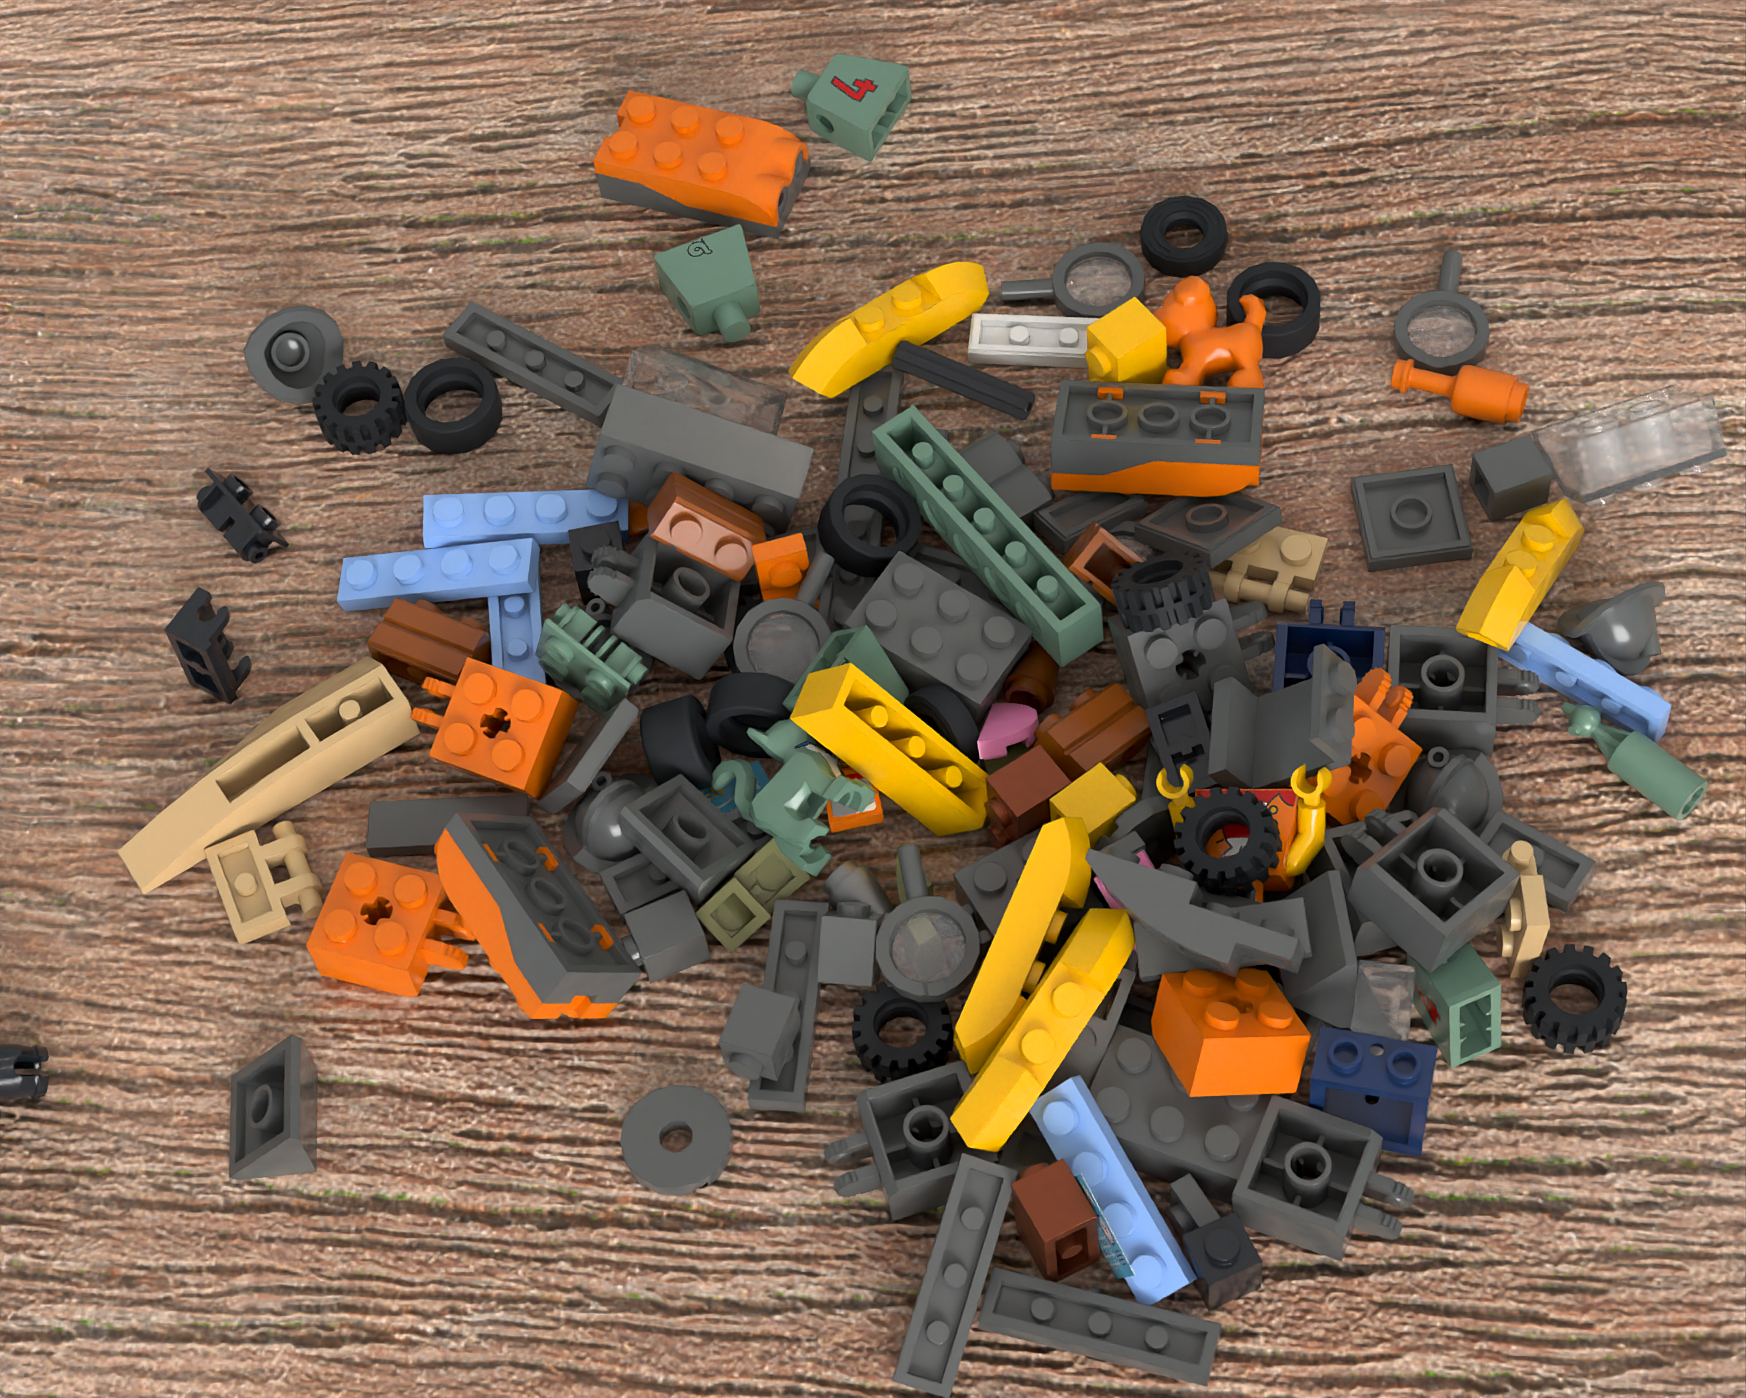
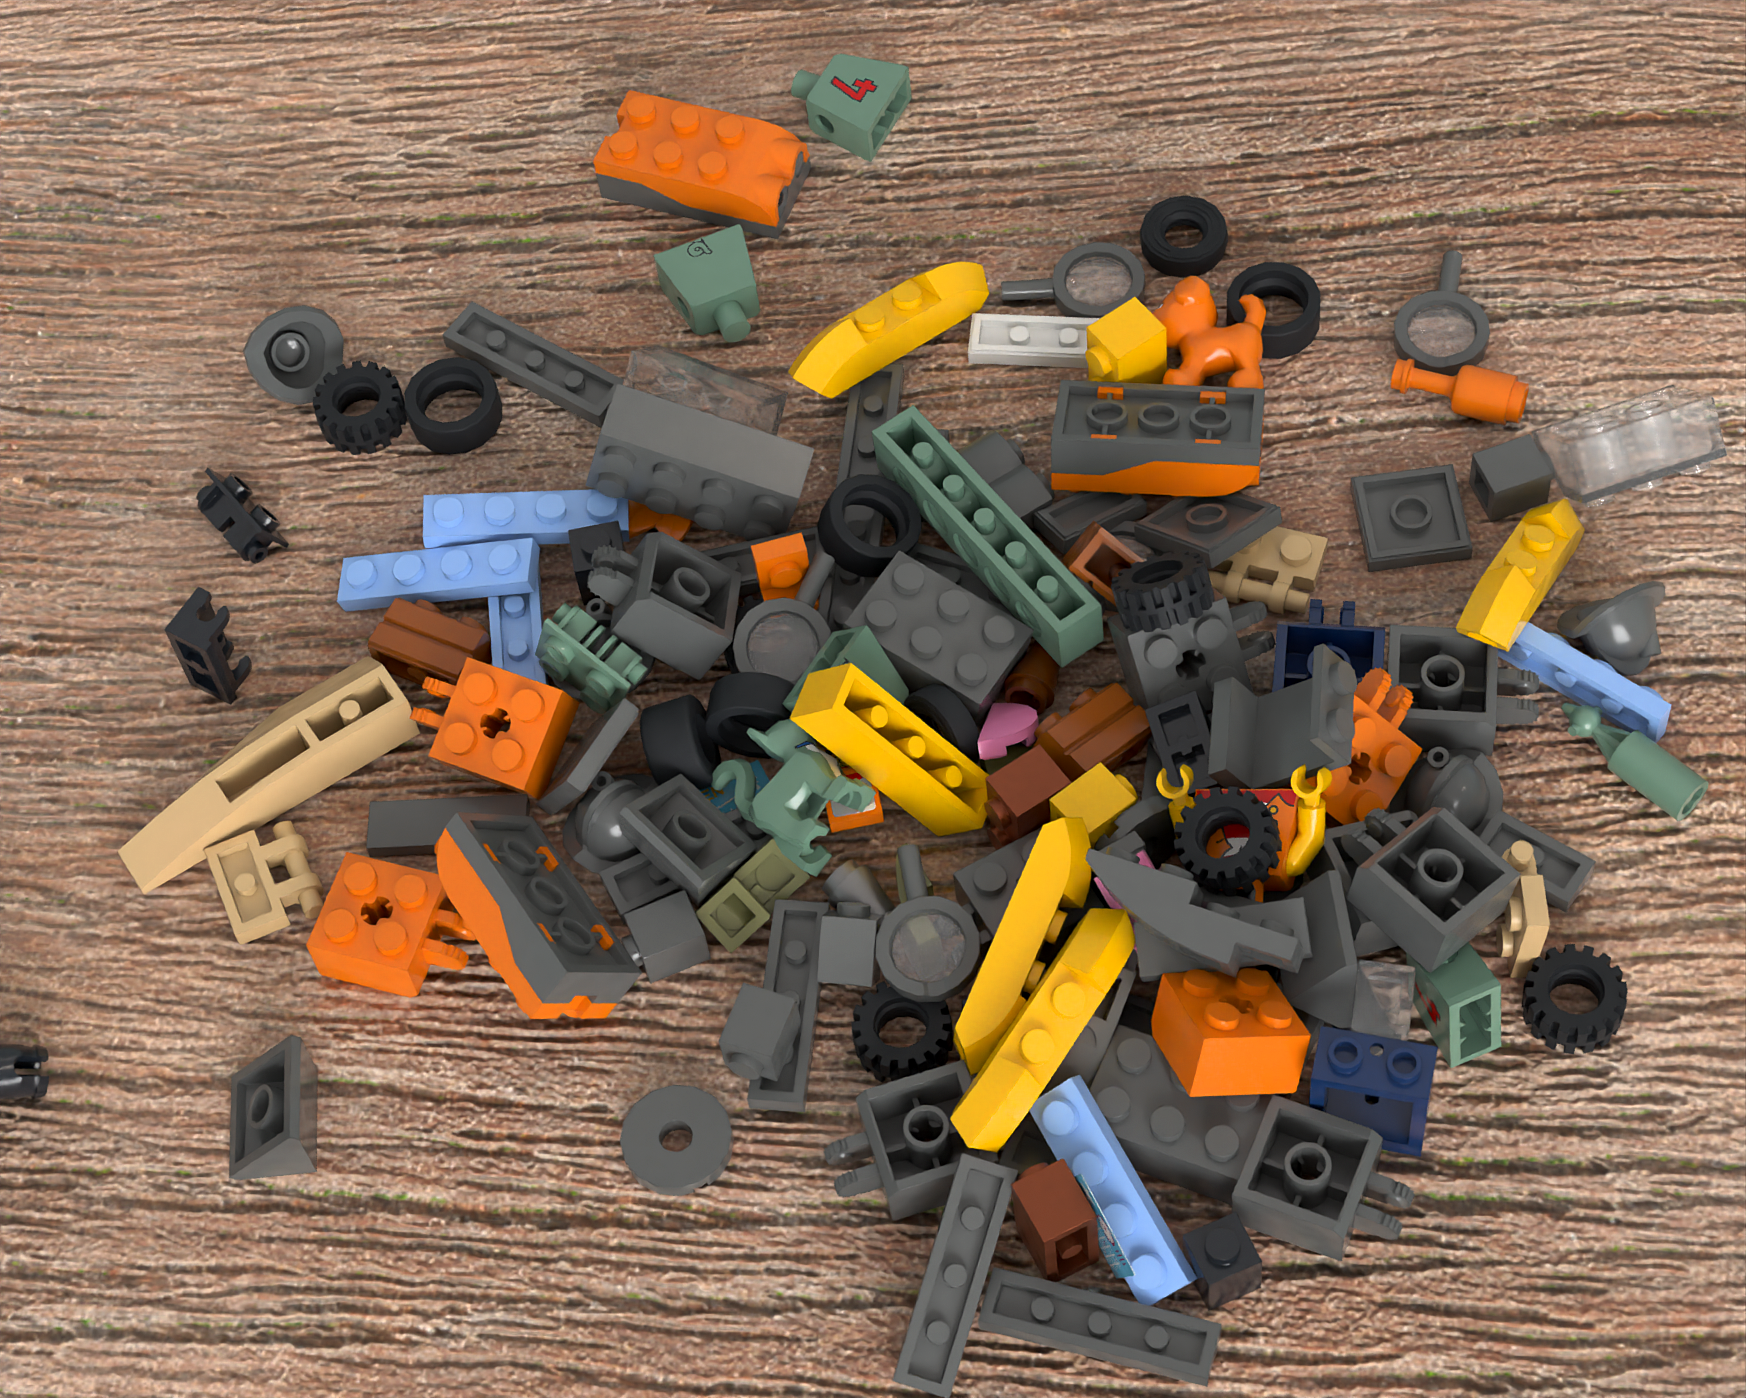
dark orange brick [647,471,767,582] -> none
black axle [892,340,1036,420] -> none
dark grey plate [1167,1173,1220,1239] -> none

